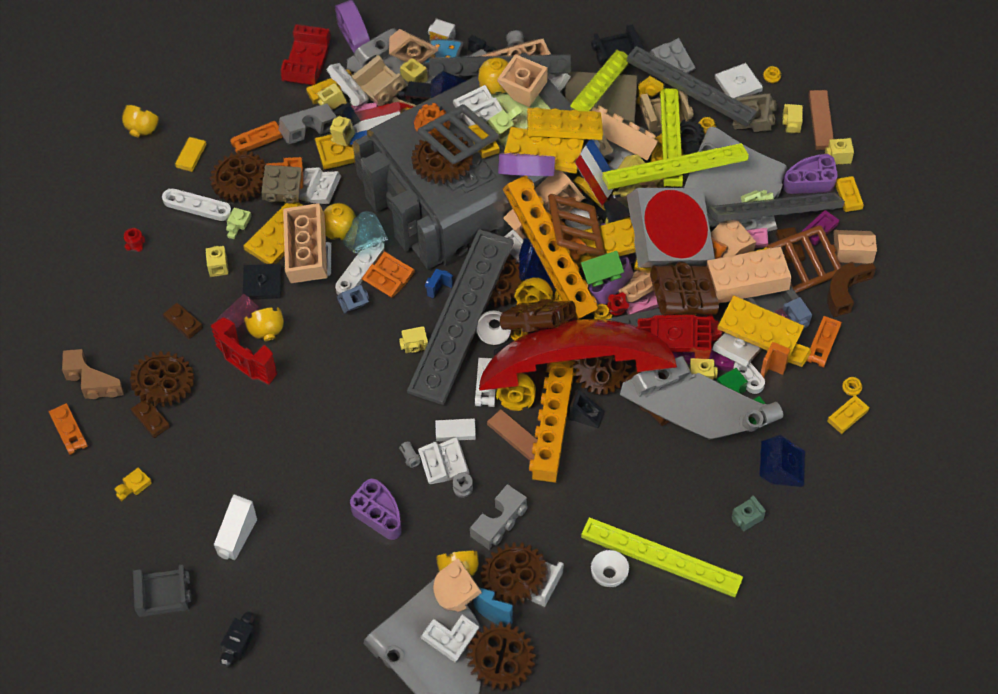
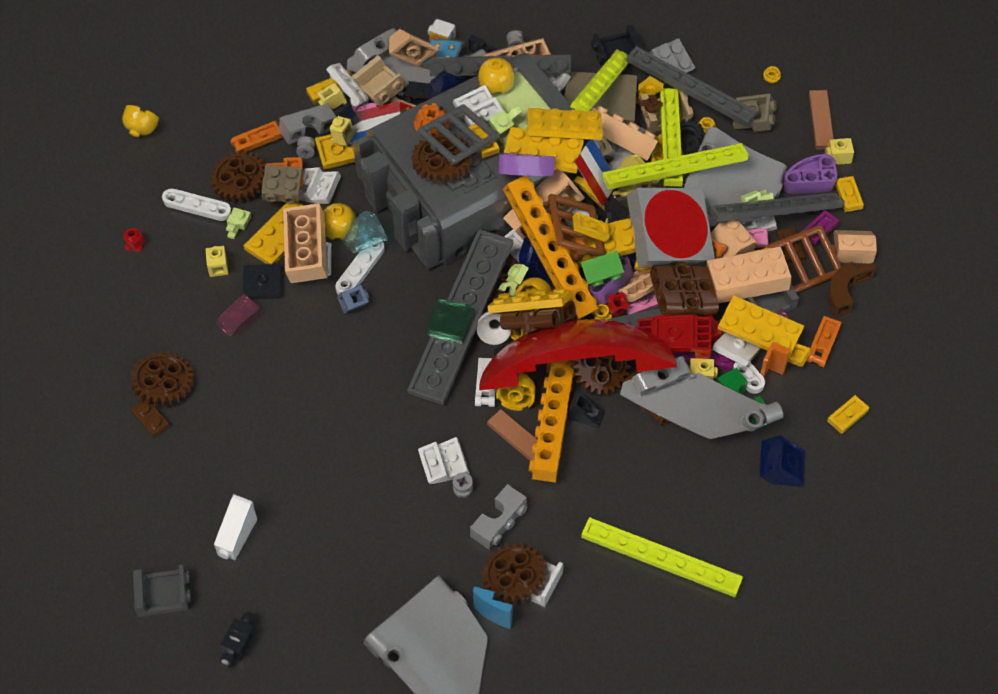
orange plate [49,403,88,455] -> none
medium nougat arch [62,349,124,399] -> none
yellow plate [114,468,152,501] -> none
reddish brown plate [163,303,203,339] -> none
yellow tile [175,137,206,172] -> none
red plate [211,317,277,385] -> none
yellow cylinder [244,308,284,341] -> none
red plate [281,24,331,85] -> none
medium lavender beam [335,0,370,53] -> none
medium lavender beam [350,479,402,540] -> none
orange slope [362,251,415,298] -> none
light yellow brick [399,326,428,353] -> none
light grey pin [399,442,421,468] -> none
light yellow brick [400,58,428,83] -> none
white plate [420,615,479,662] -> none
blue bracket [425,269,454,298] -> none
light nougat slope [434,558,482,612] -> none
white tile [435,419,476,441] -> none
yellow cylinder [436,551,478,576] -> none
reddish brown gear [466,622,536,692] -> none
light nougat slope [497,54,548,107] -> none
white piece [591,550,629,587] -> none
white plate [715,63,763,99] -> none
sand green brick [732,496,766,531] -> none
sand blue brick [781,297,812,329] -> none
light yellow brick [782,104,802,133] -> none
yellow plate [842,377,862,396] -> none
none -> light grey wheel [297,136,315,158]
none -> clear green plate [425,298,474,344]
none -> yellow plate [488,288,572,313]
none -> yellowish green plate [498,264,529,296]
none -> yellow plate [573,212,610,242]
none -> reddish brown plate [641,95,663,113]

